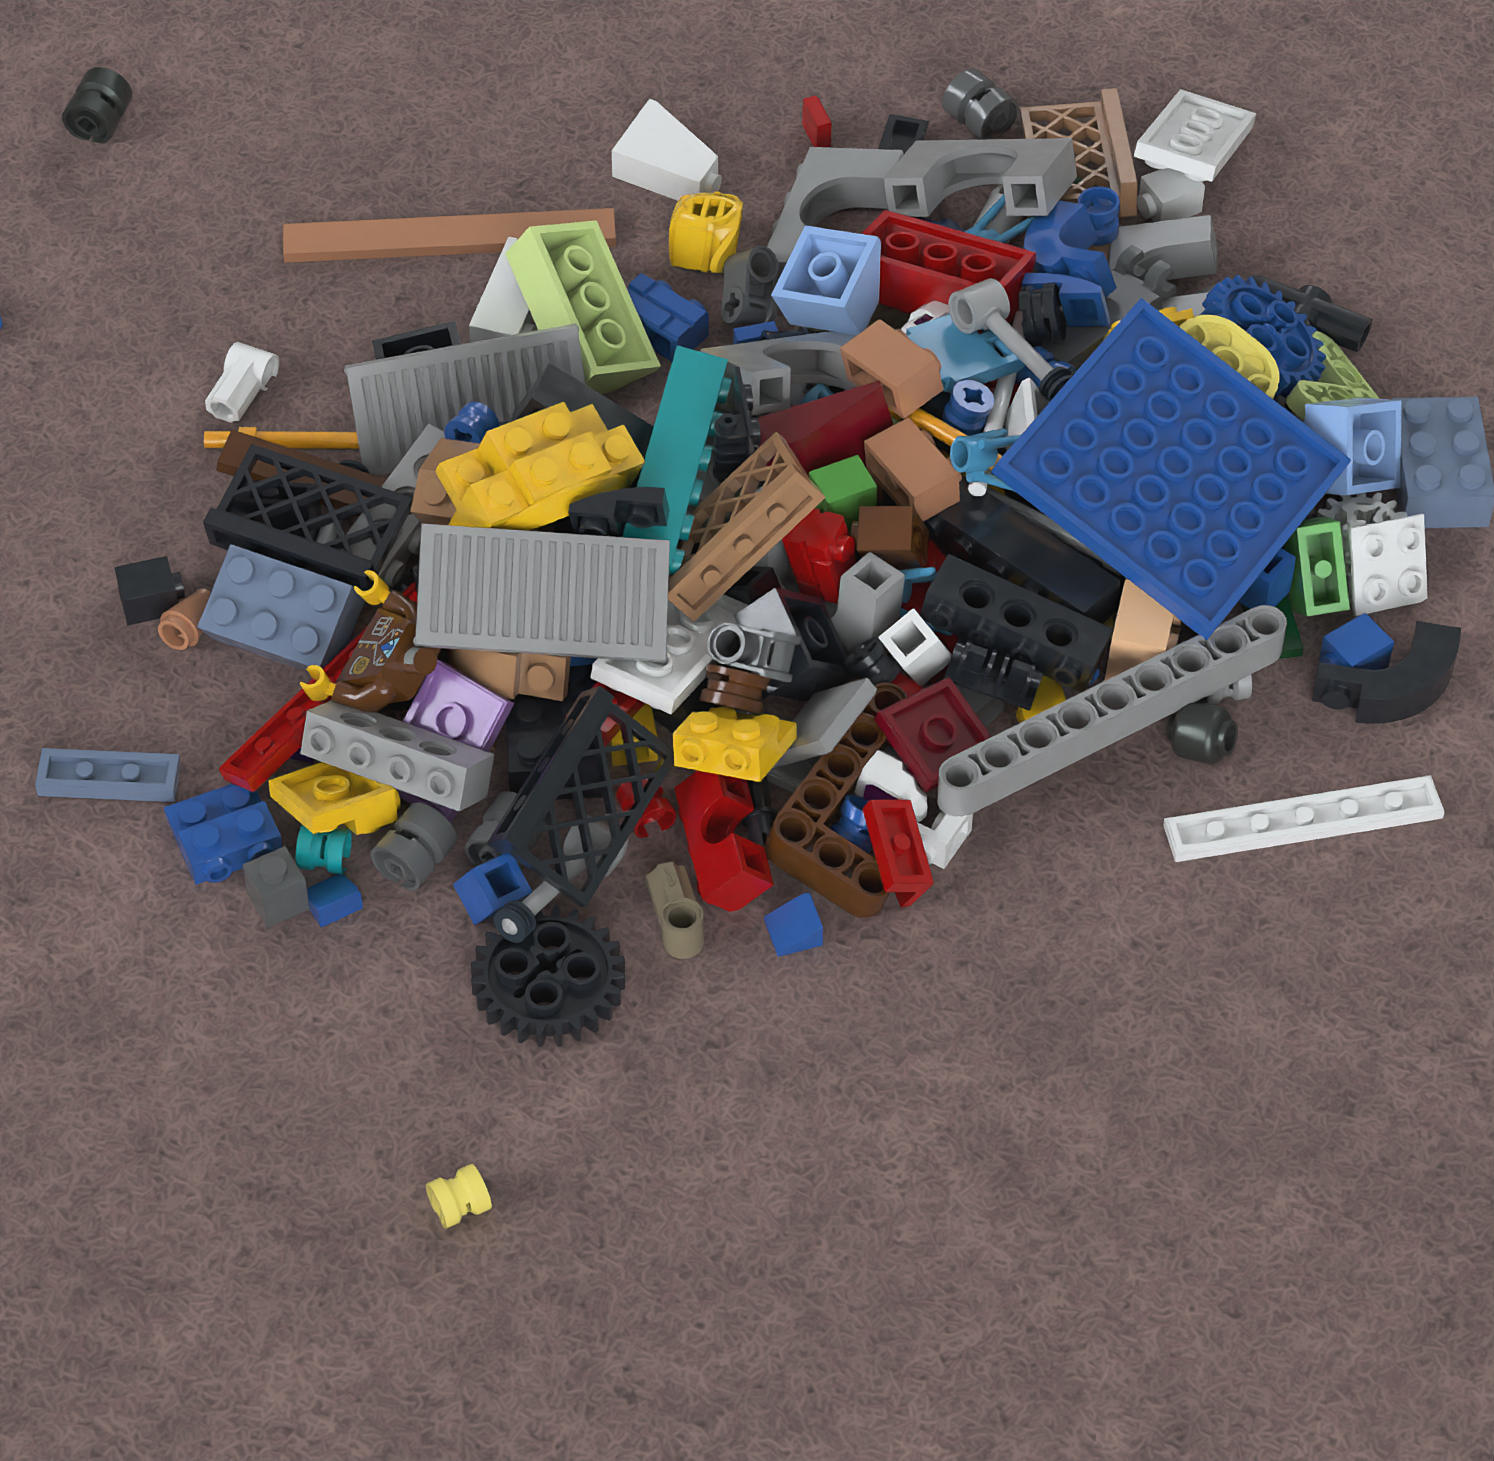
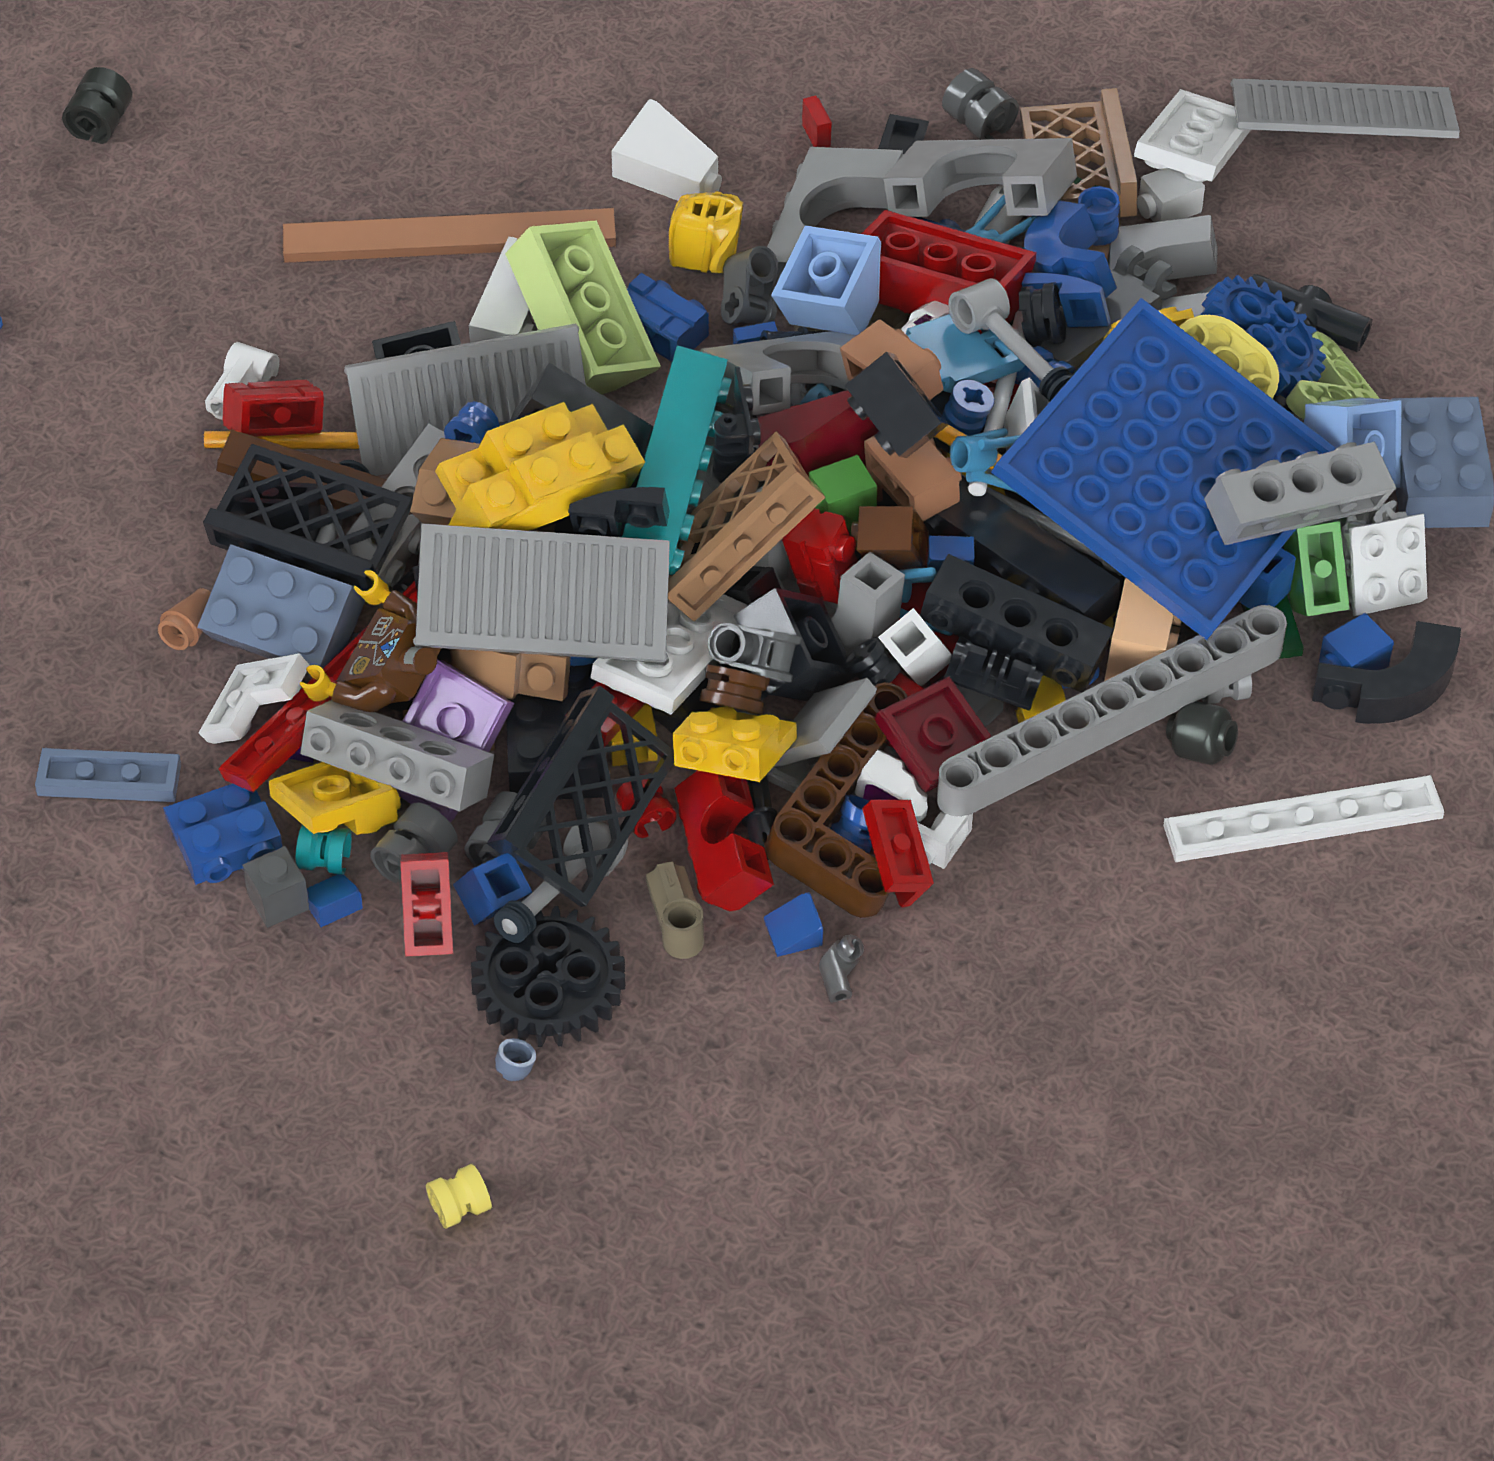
black brick [114,556,185,626] -> none
none -> white plate [199,654,310,744]
none -> red brick [222,380,324,437]
none -> brick [400,852,453,957]
none -> sand blue hinge [495,1038,536,1081]
none -> flat silver arm [819,935,864,1003]
none -> black brick [844,352,949,458]
none -> blue slope [927,536,974,572]
none -> light grey brick [1204,442,1396,545]
none -> light grey window [1230,78,1460,138]

